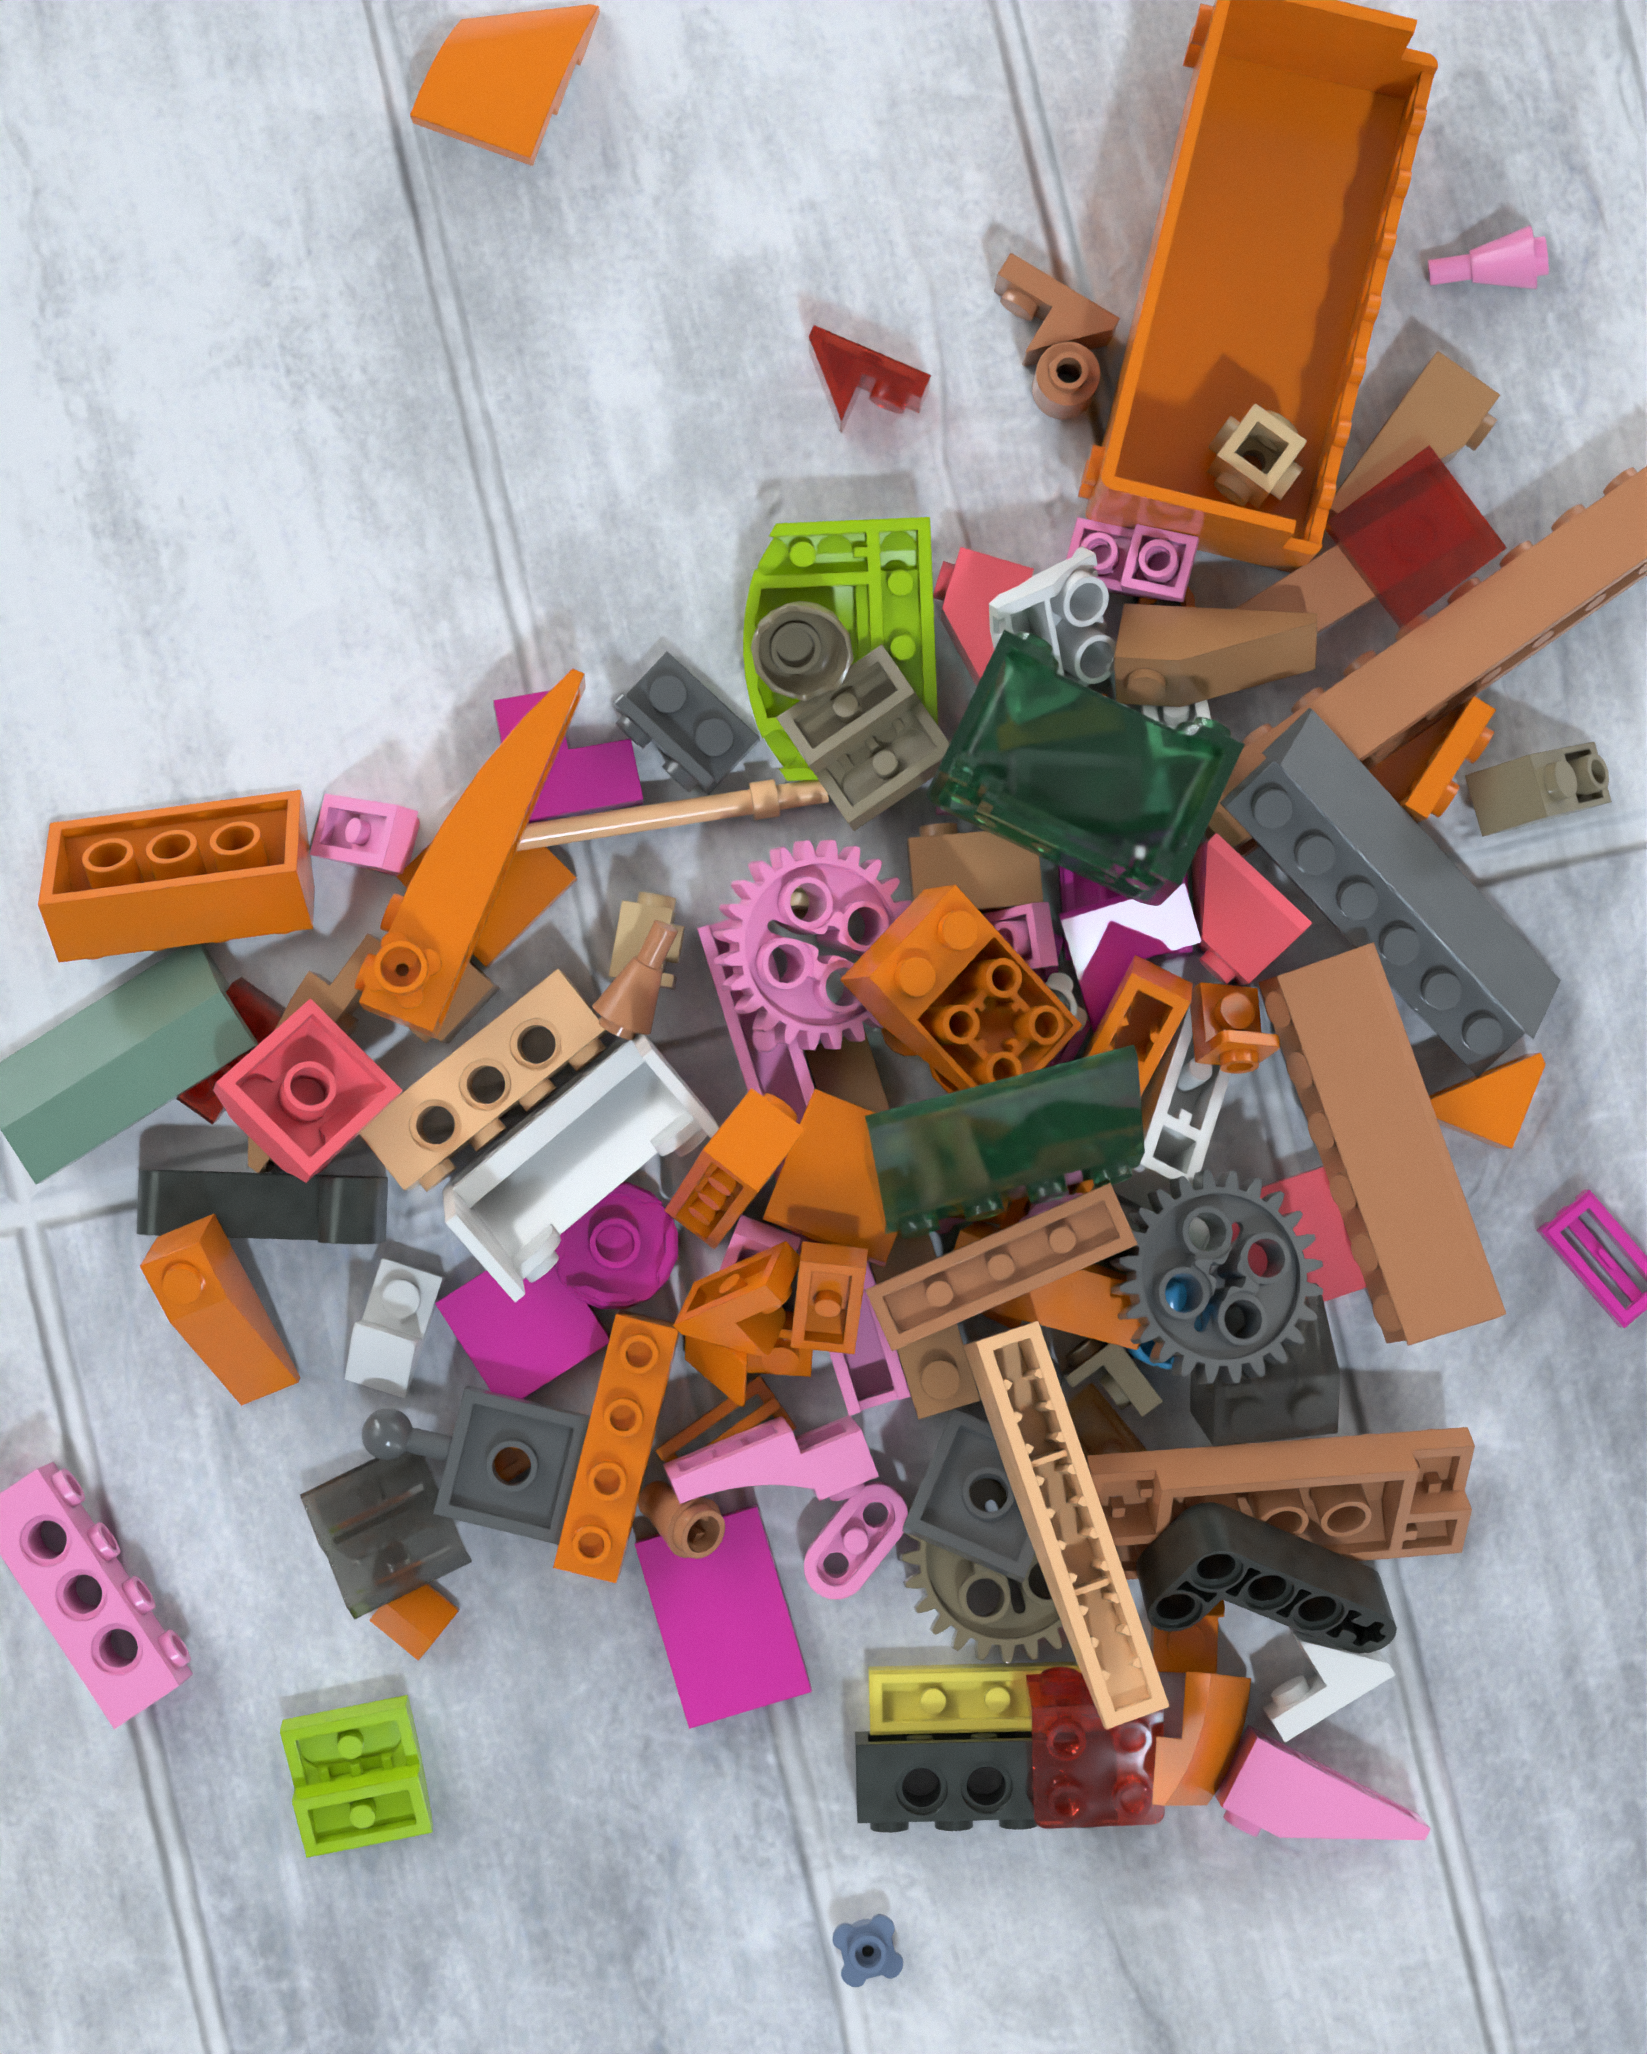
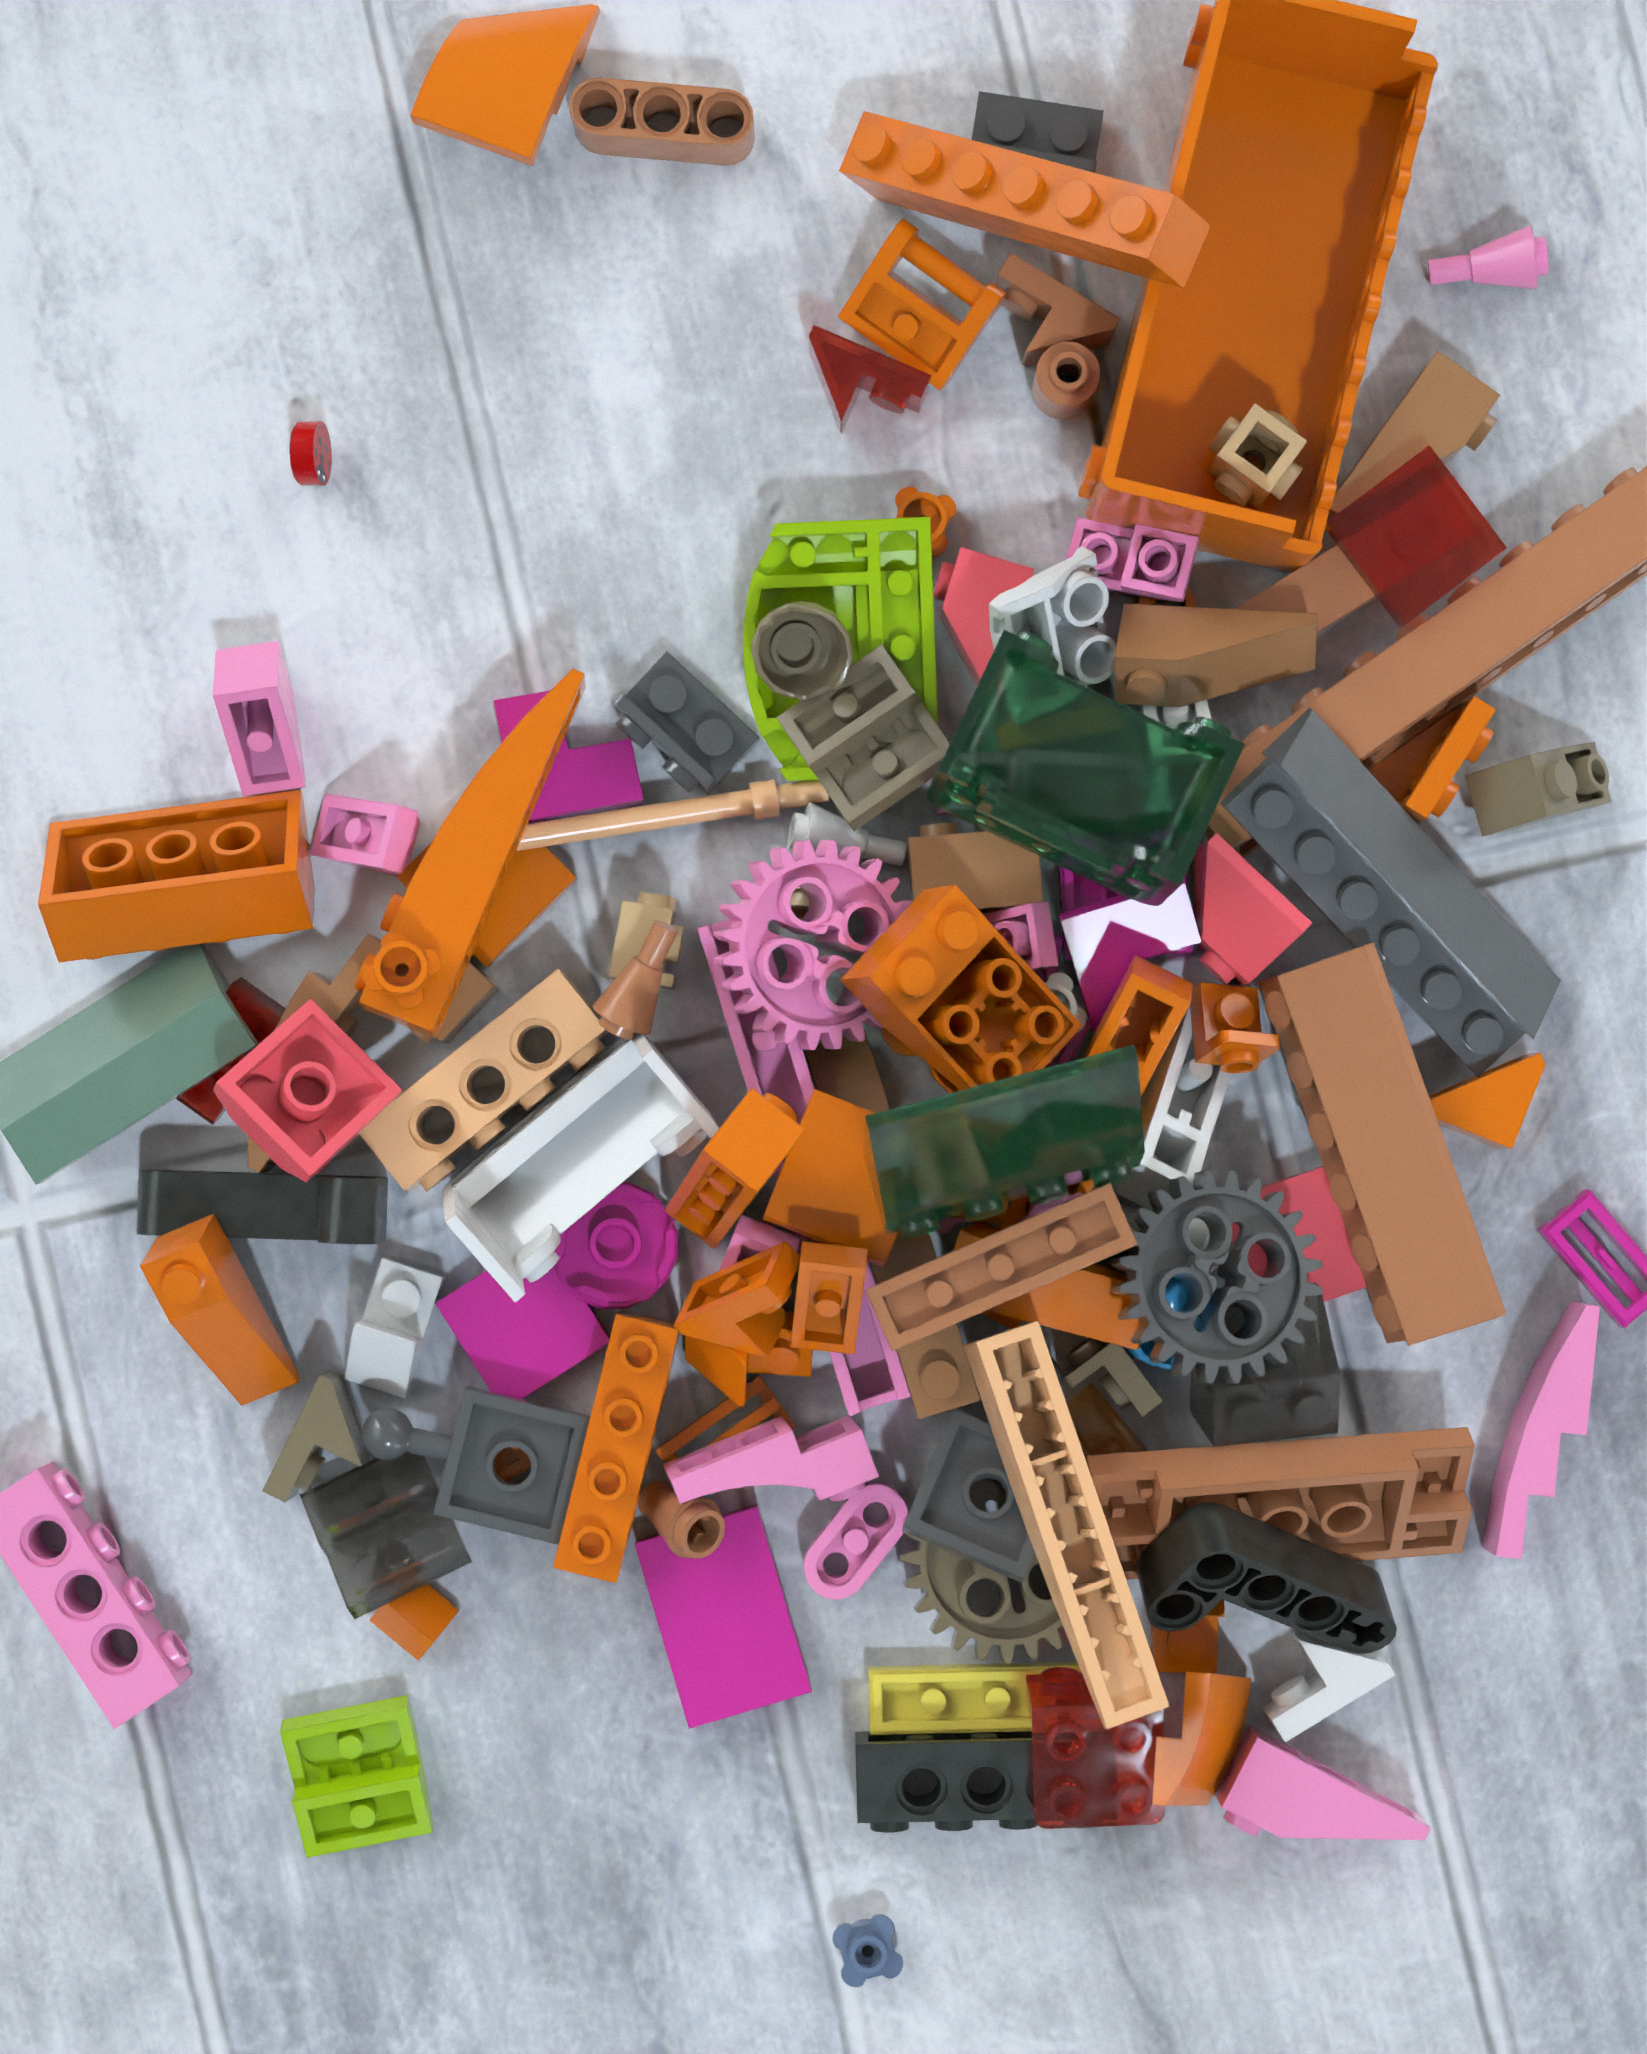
none -> bright pink slope [212,641,306,796]
none -> dark tan slope [262,1369,370,1503]
none -> red tile [289,421,332,486]
none -> nougat beam [569,78,755,166]
none -> white cone [787,802,907,866]
none -> orange plate [838,218,1007,391]
none -> orange brick [839,111,1211,289]
none -> orange plate [895,487,956,557]
none -> dark grey bracket [971,91,1104,173]
none -> bright pink slope [1482,1301,1600,1559]

